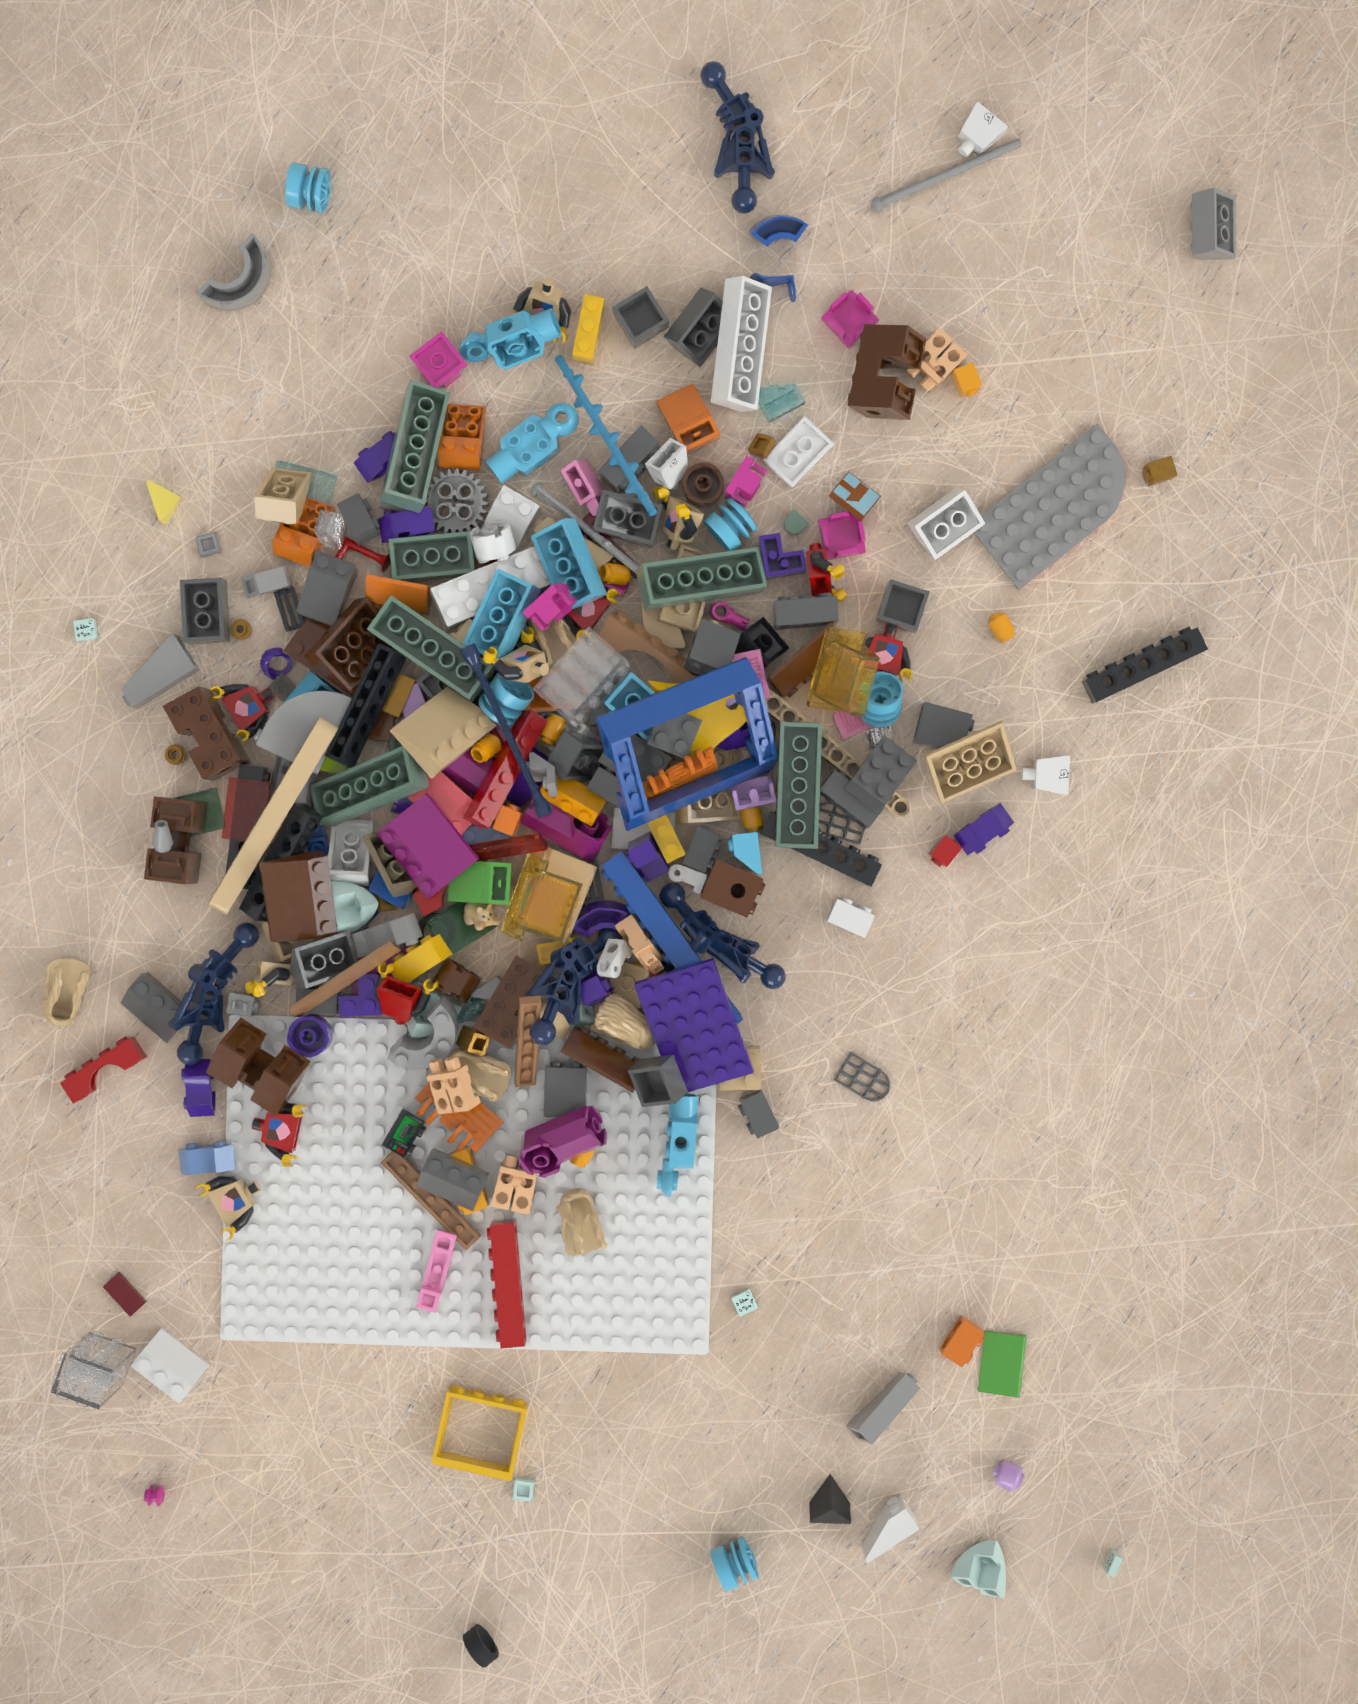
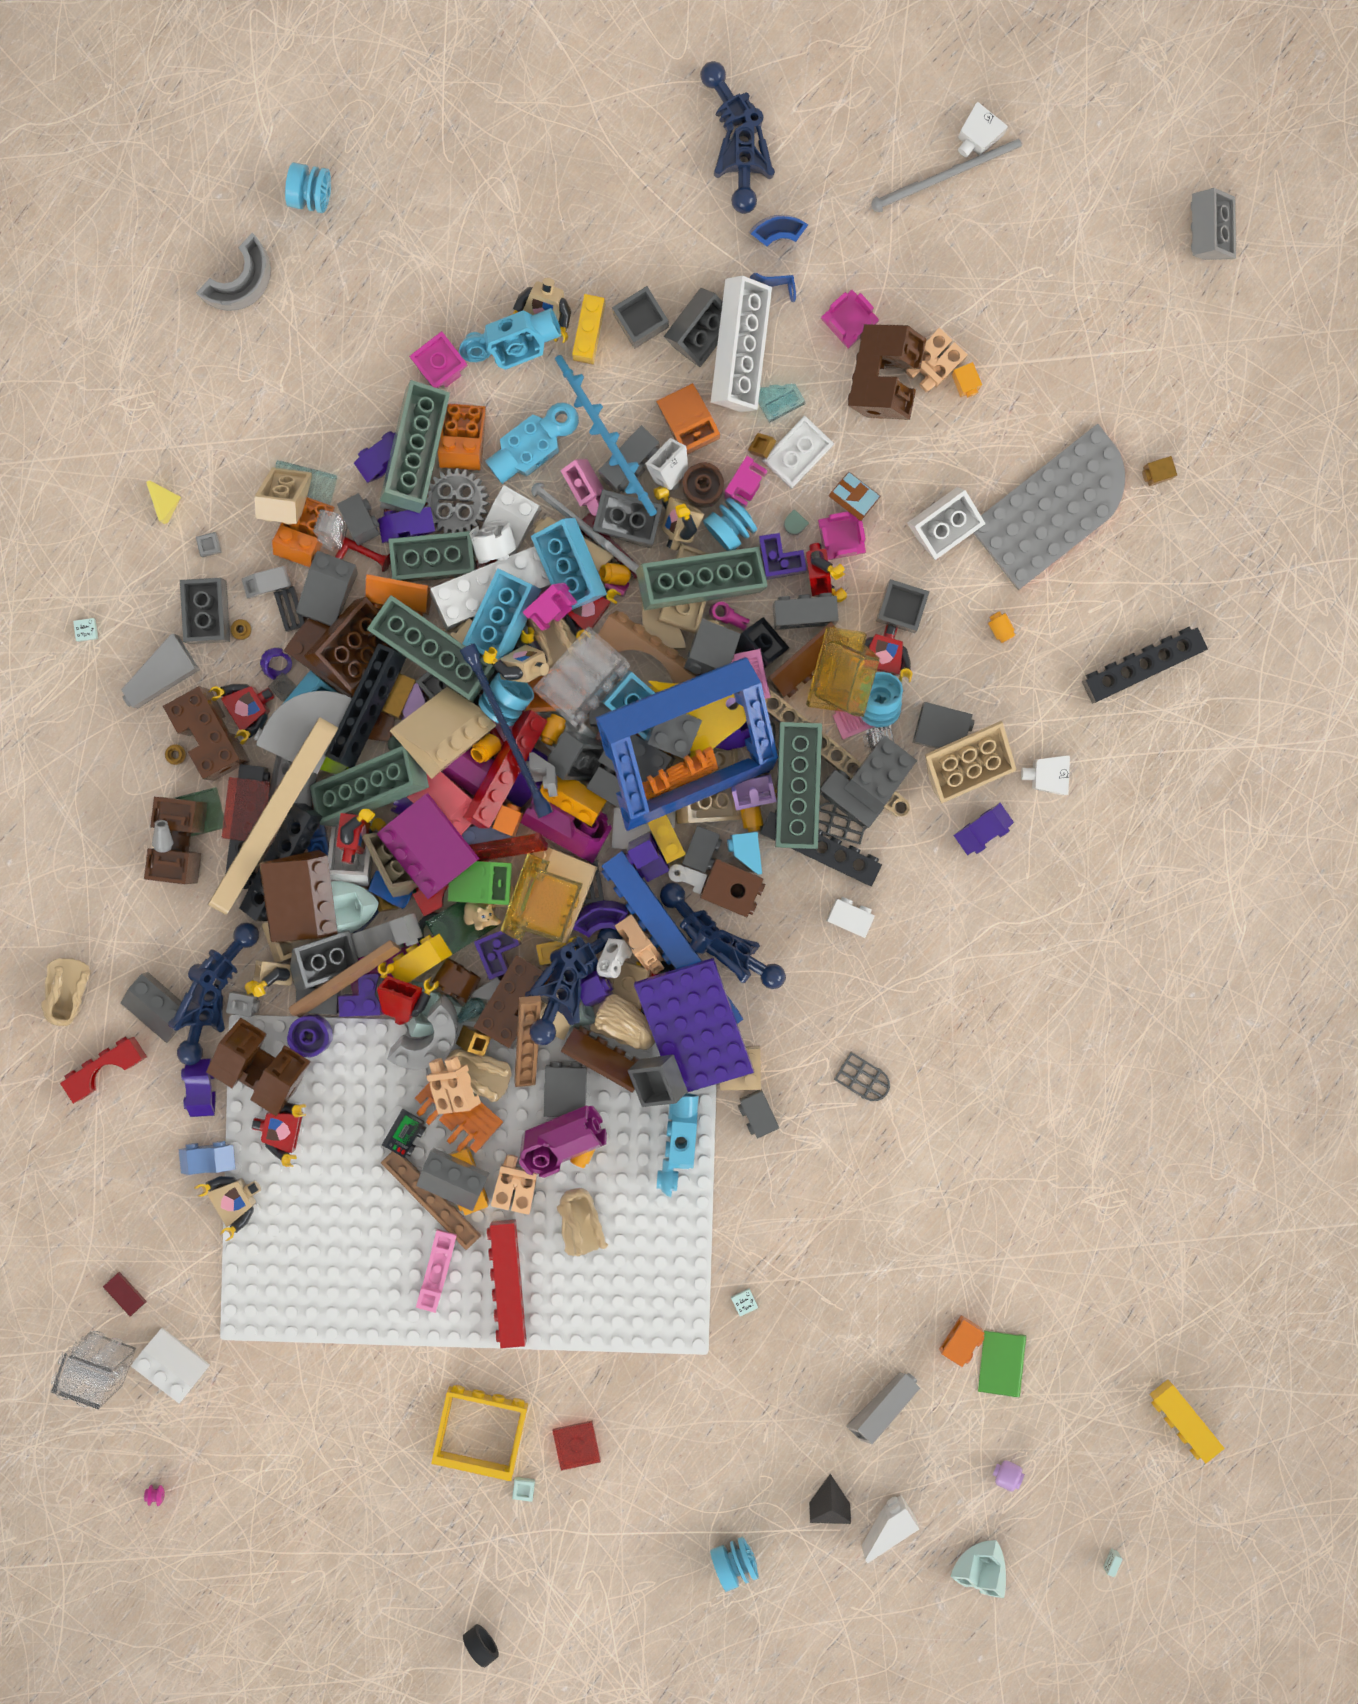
red brick [929,835,962,868] -> none
none -> torso [336,809,387,864]
none -> dark purple brick [474,925,522,980]
none -> clear red tile [552,1420,601,1471]
none -> yellow brick [1149,1379,1225,1464]

